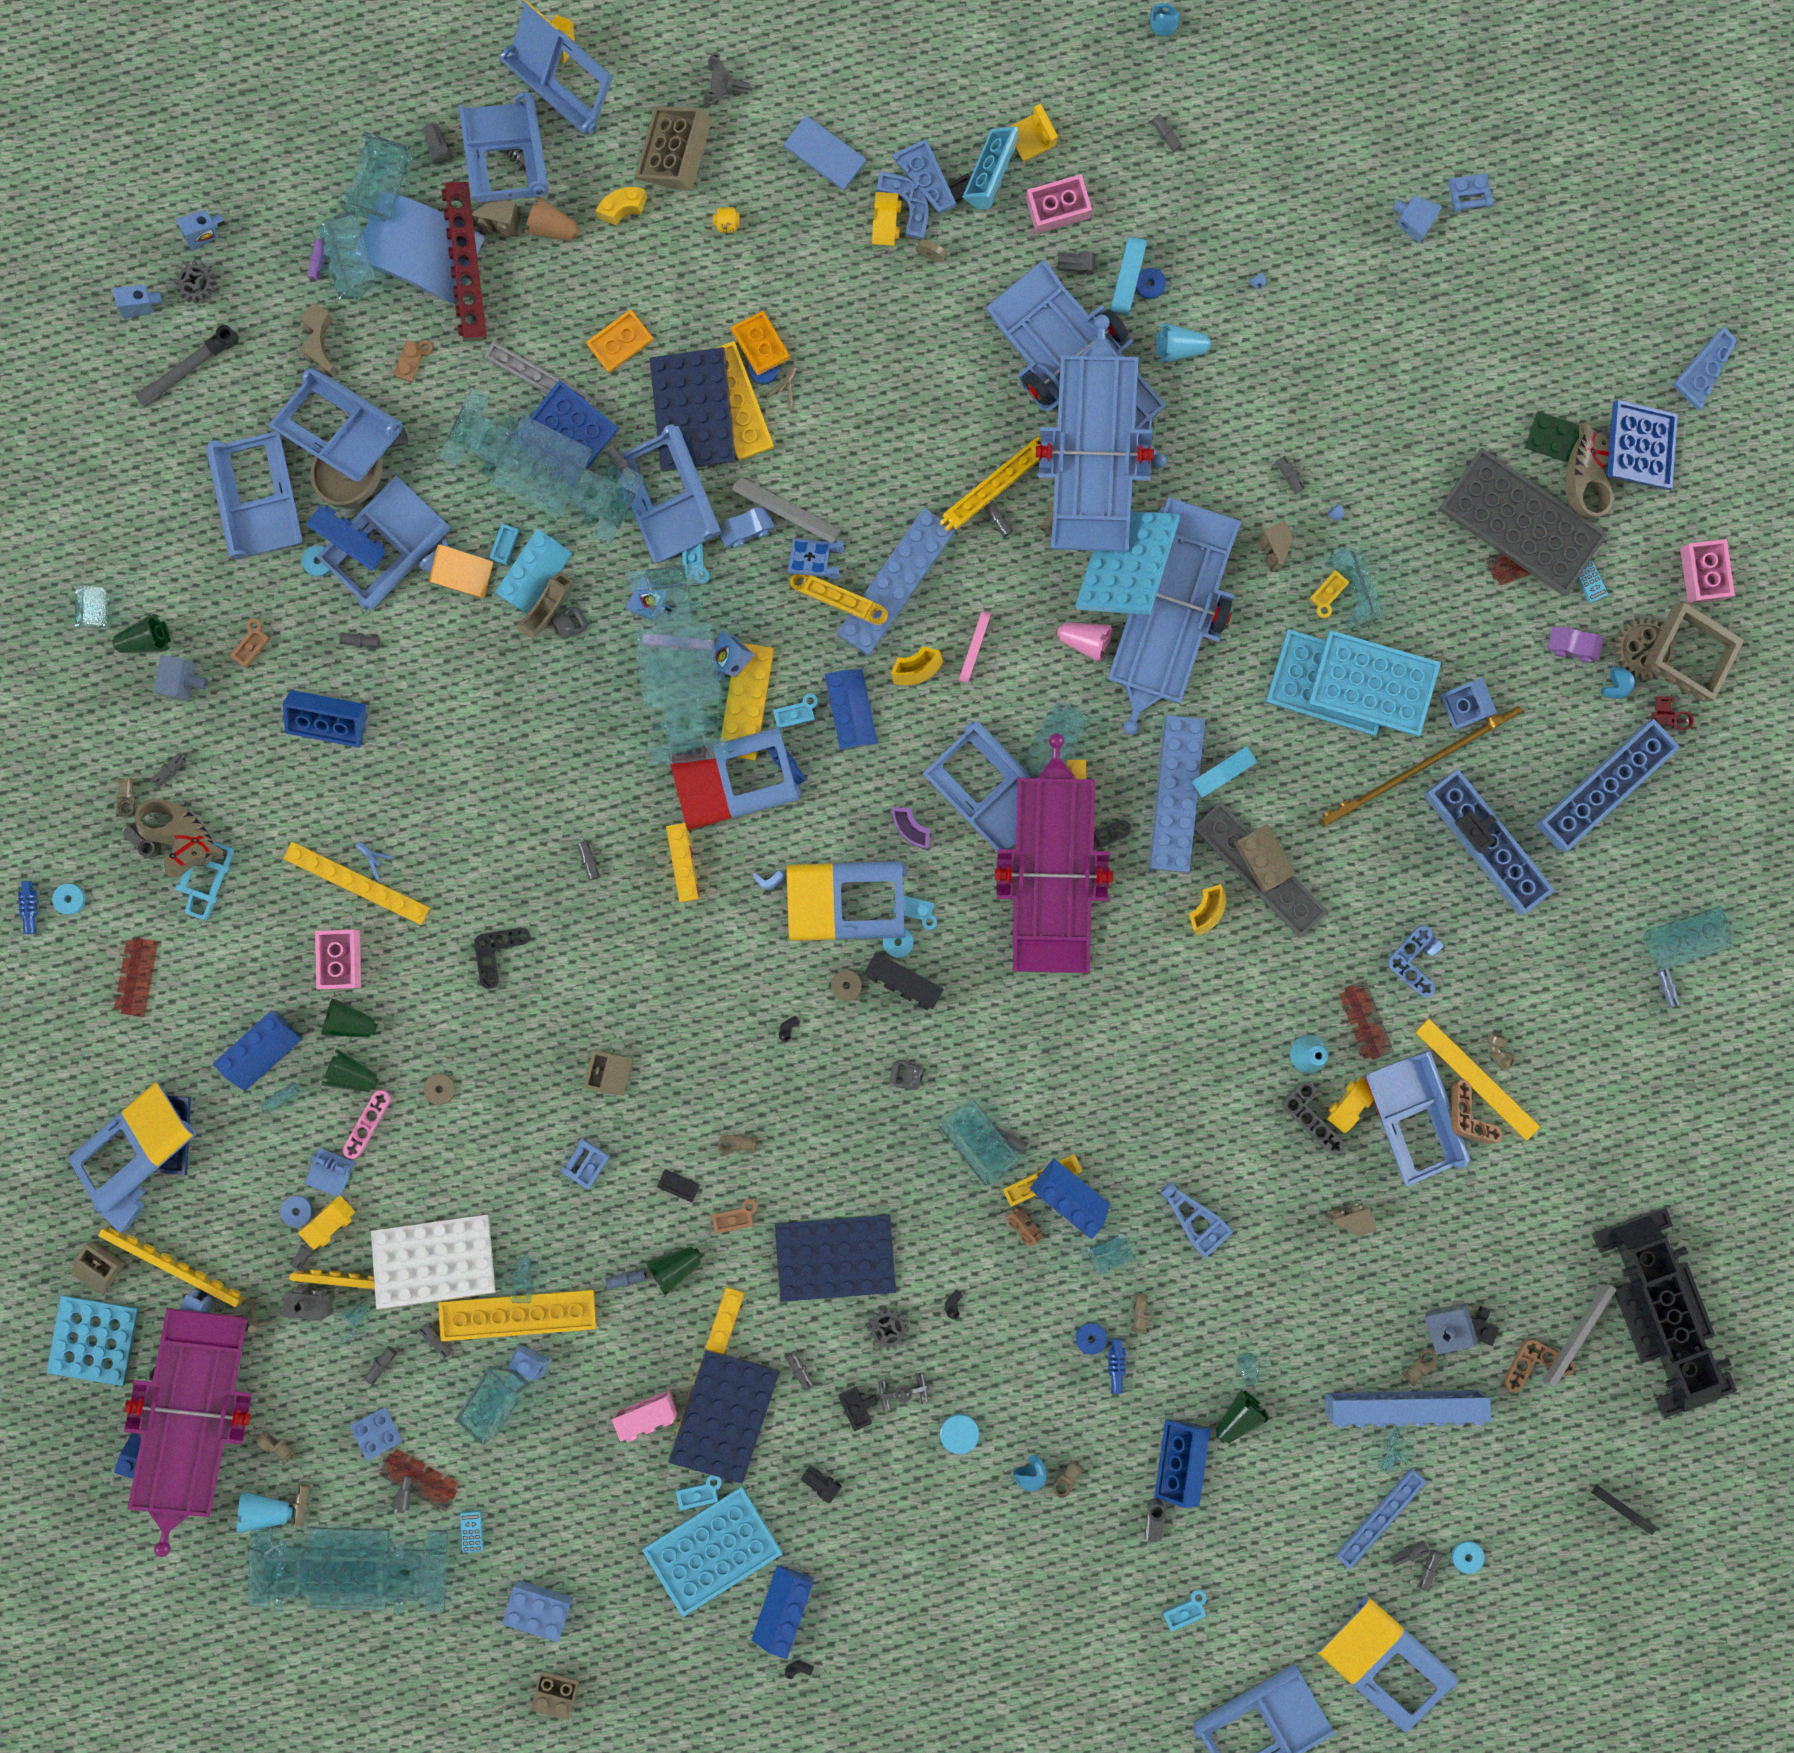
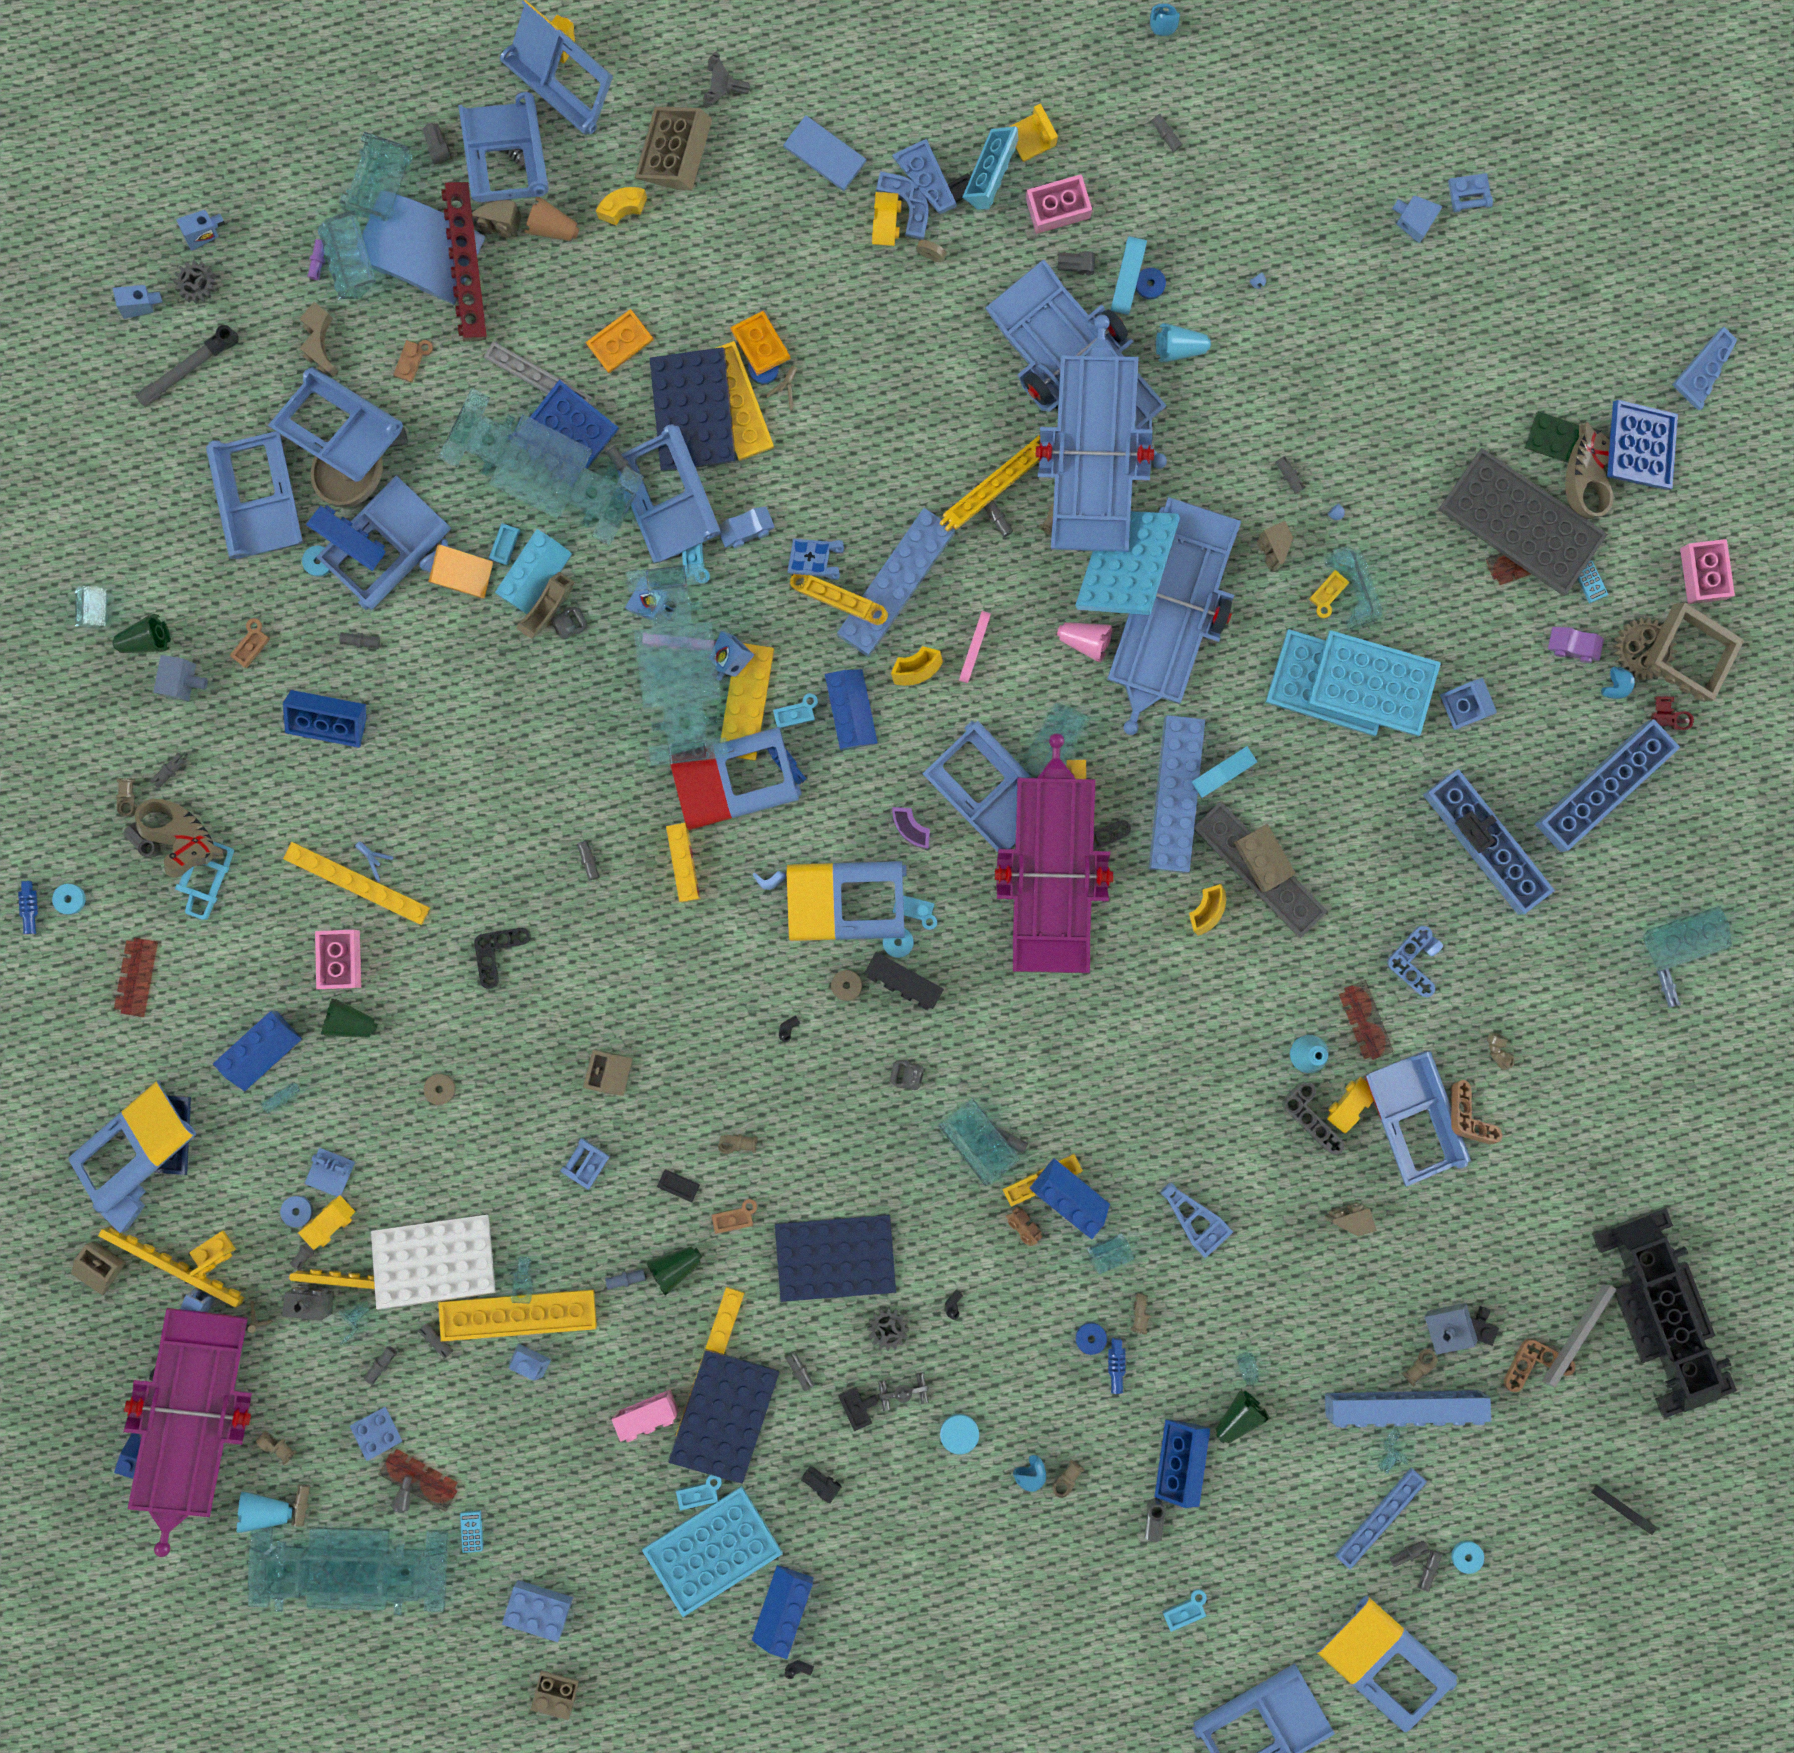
medium azure piece [46,1295,139,1386] -> none
dark green cone [321,1049,379,1092] -> none
bright pink beam [343,1090,391,1159] -> none
clear light blue slope [455,1366,530,1445] -> none
yellow head [713,207,740,233] -> none
light grey tile [732,477,841,543] -> none
pearl gold bar [1320,706,1522,828] -> none
yellow tile [1414,1019,1540,1141] -> none
none -> yellow bracket [189,1230,236,1276]

